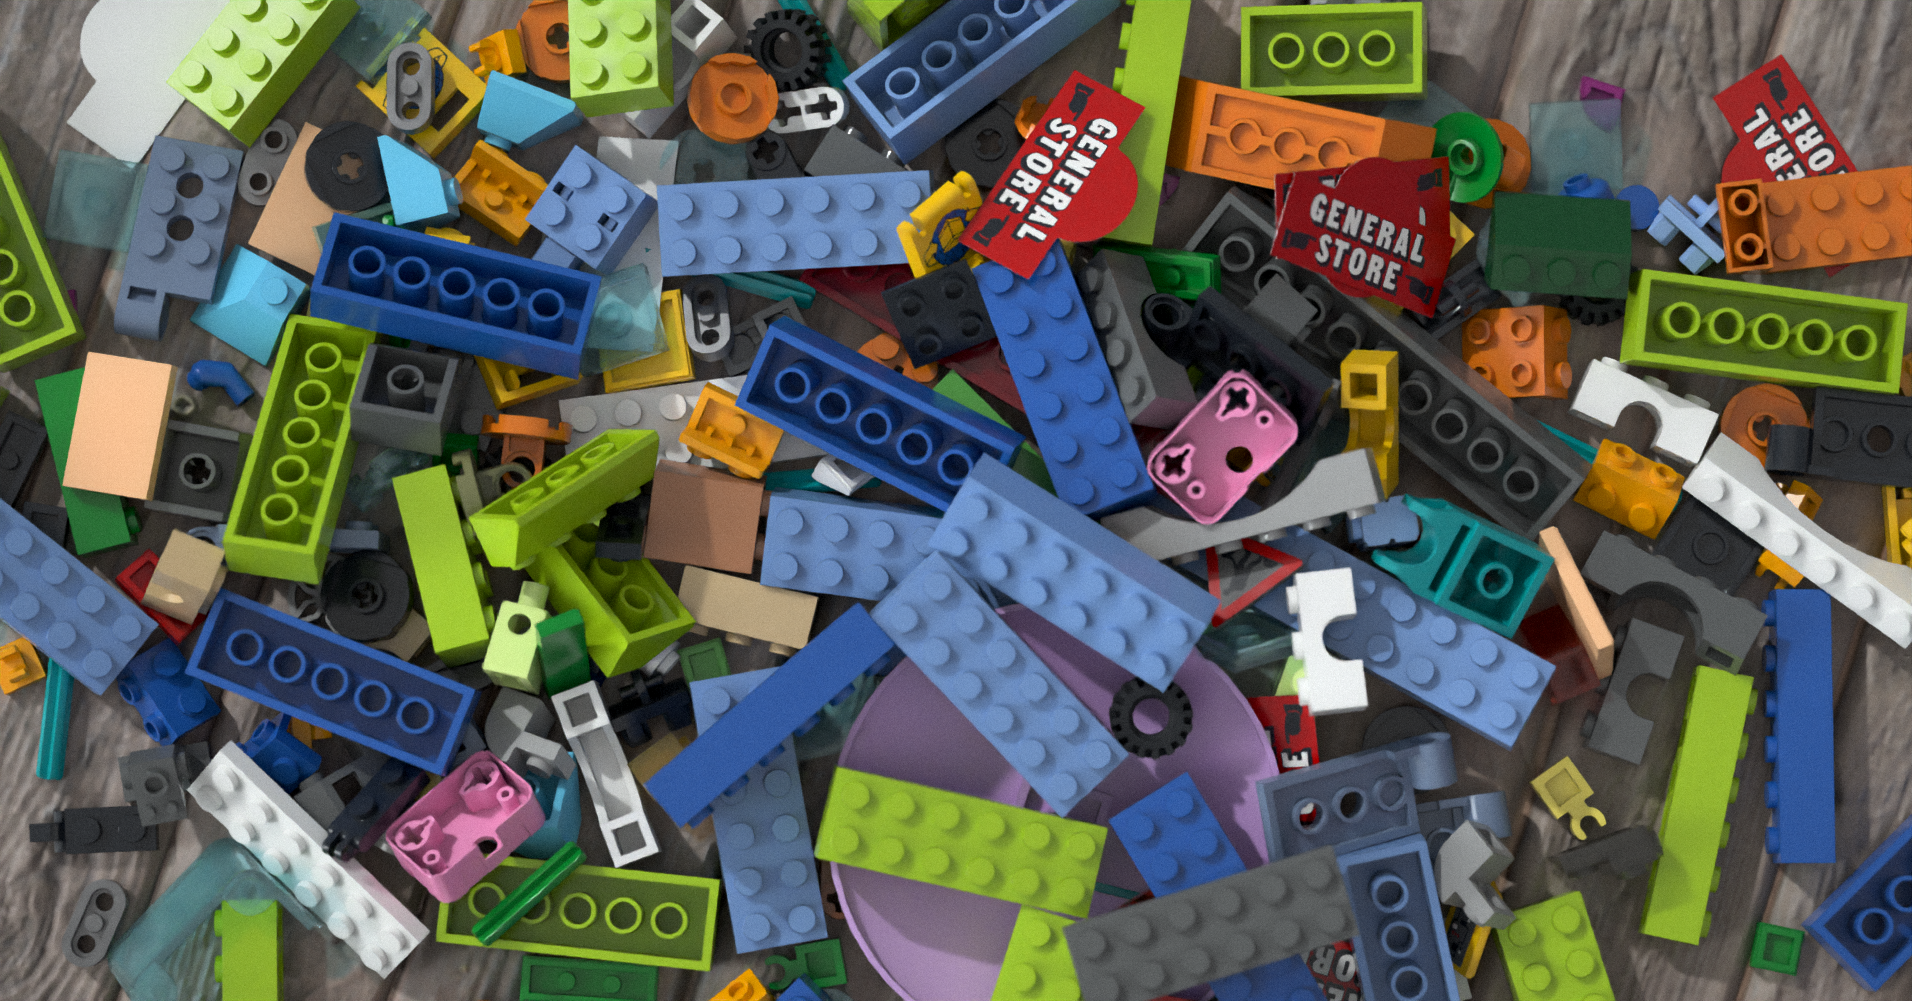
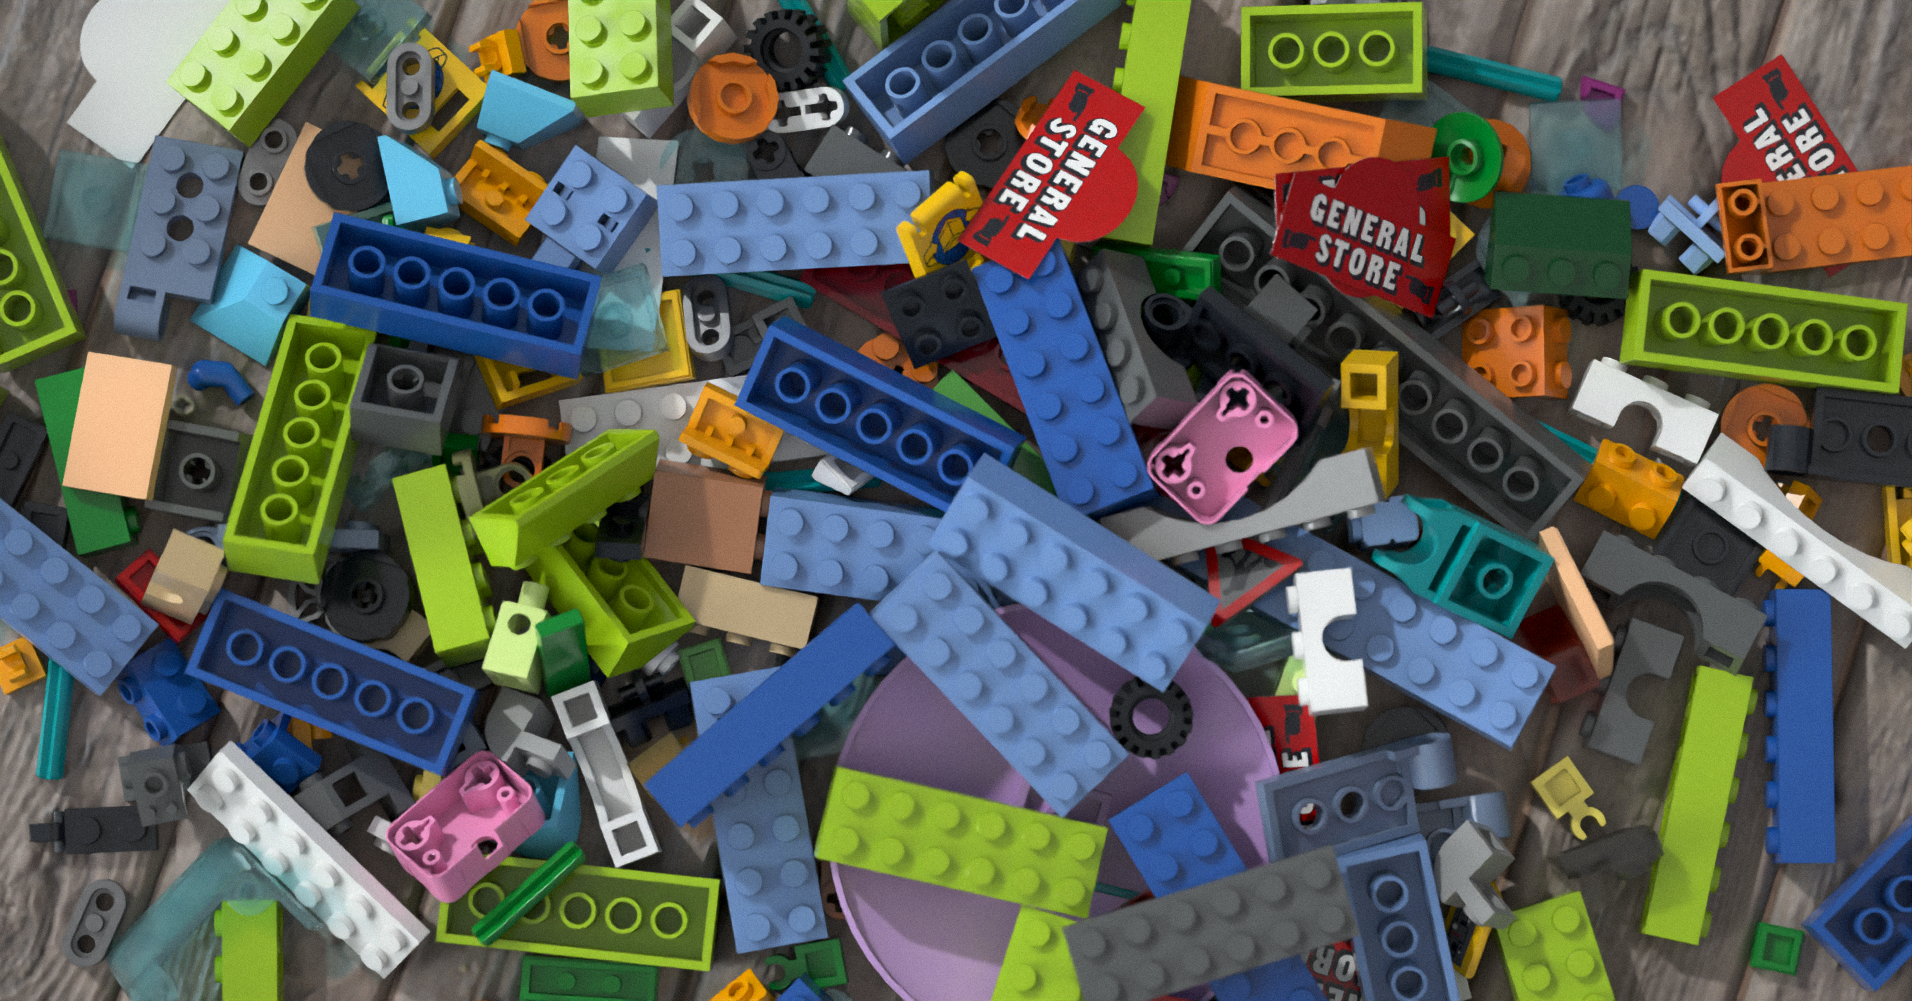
black hinge [322,756,431,863] -> none
none -> teal axle [1427,45,1563,102]

